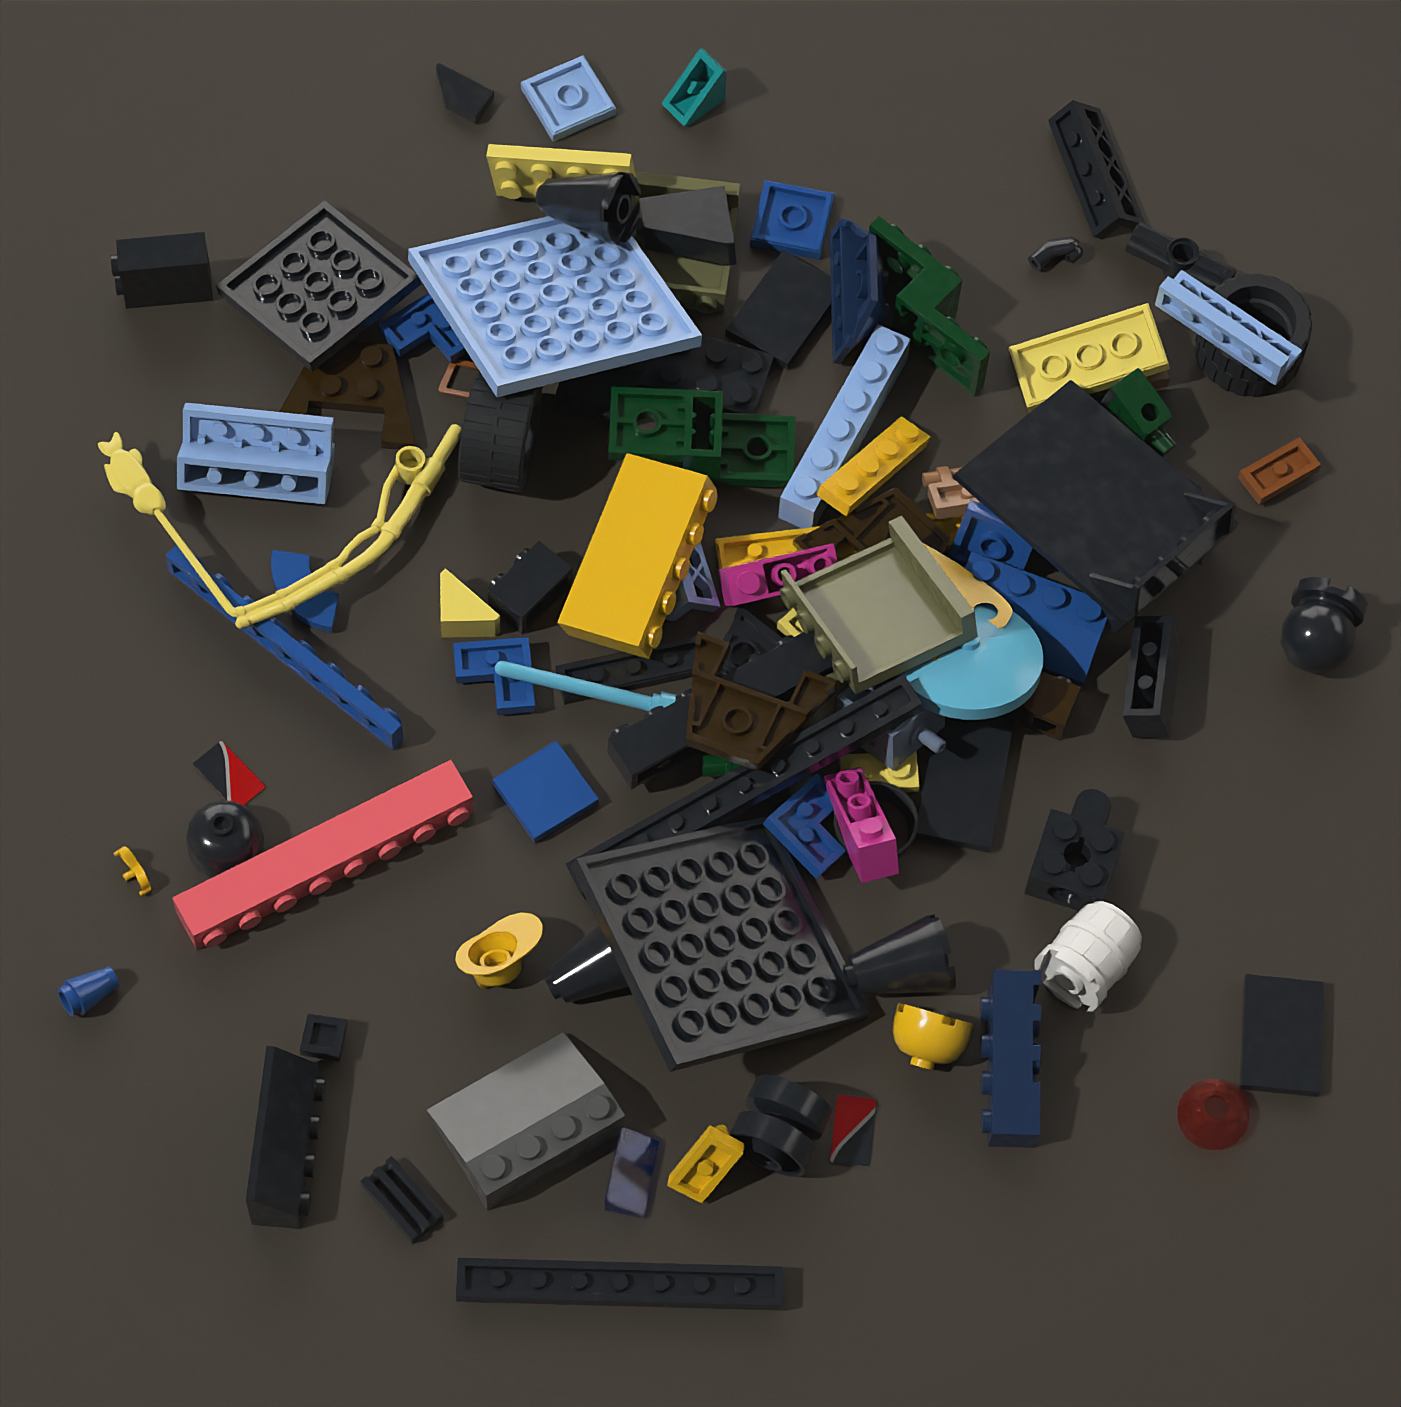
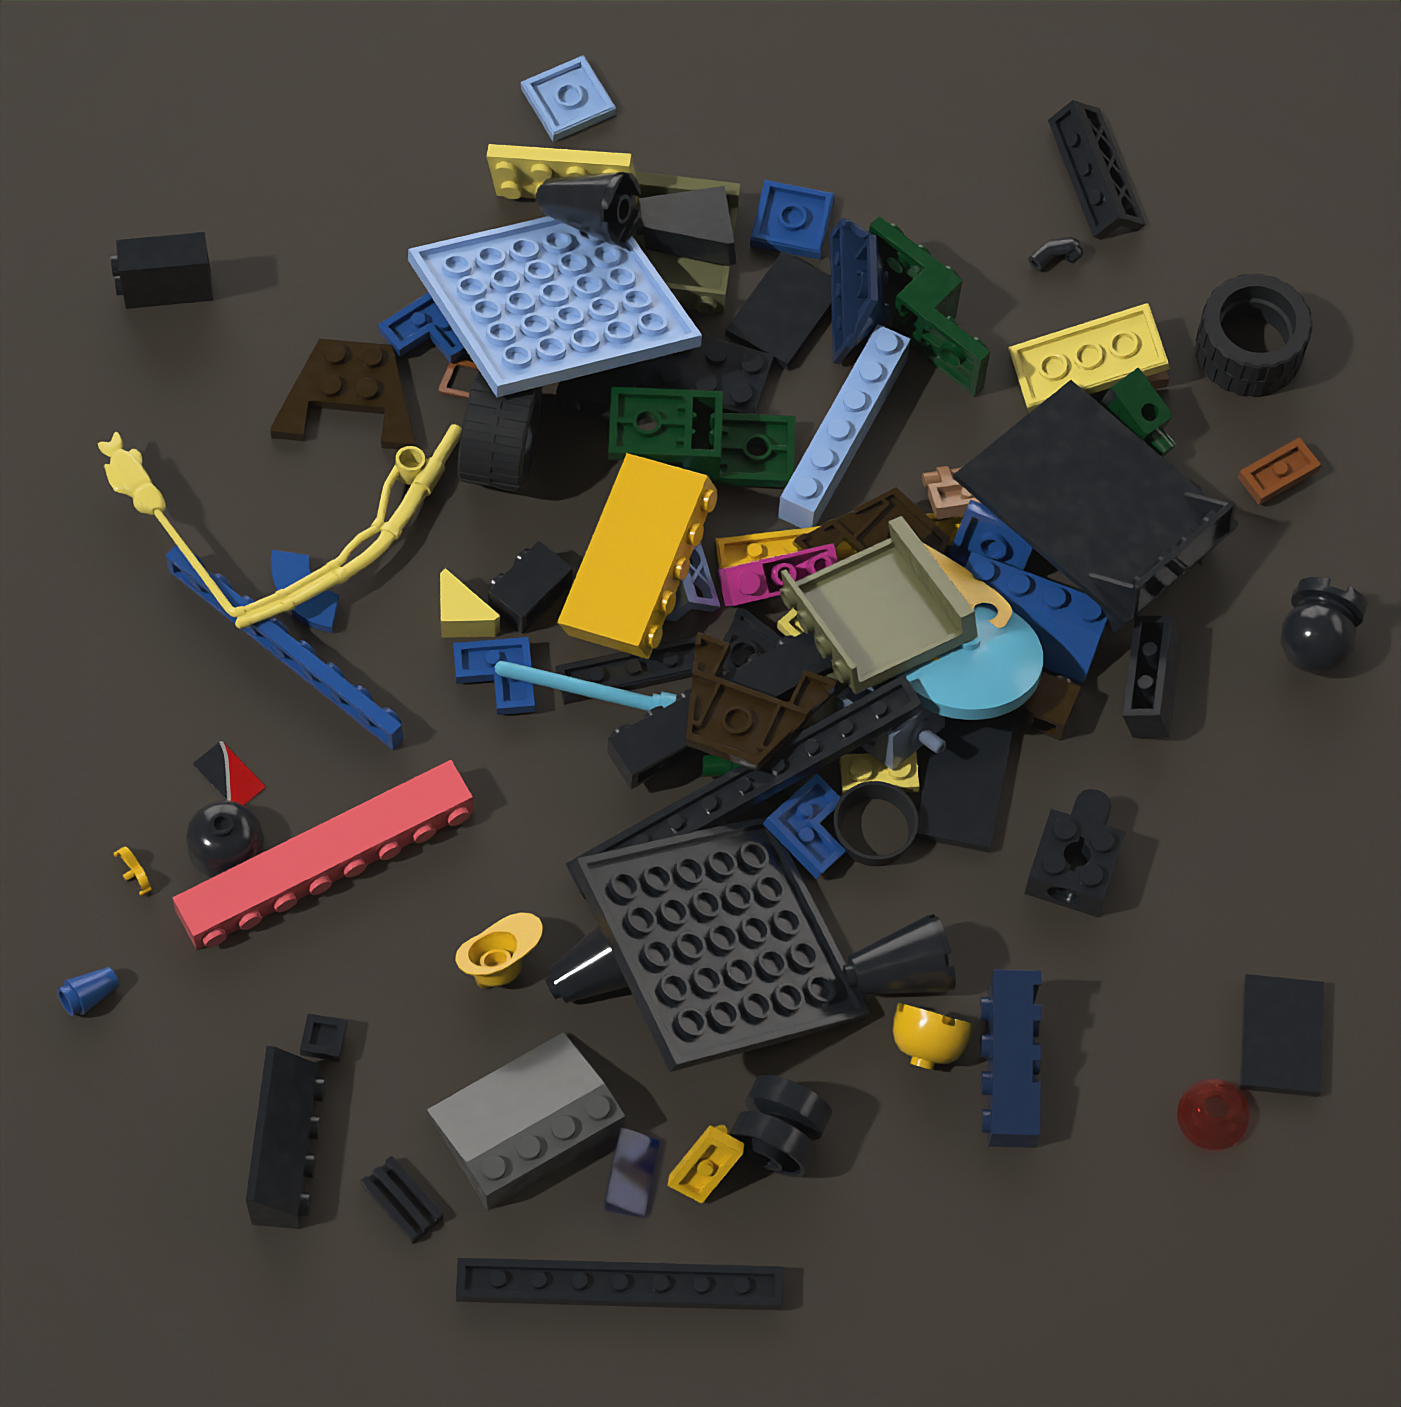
light blue brick [177,403,335,504] -> none
black plate [216,200,422,372] -> none
black tile [436,63,494,124] -> none
blue tile [492,740,599,844] -> none
teal slope [661,48,727,127] -> none
yellow plate [817,416,931,516] -> none
dark pink slope [824,767,899,883] -> none
sticker [830,1095,876,1167] -> none
white piece [1035,901,1142,1011] -> none
black piece [1125,222,1237,290] -> none
light blue fence [1155,270,1302,385] -> none

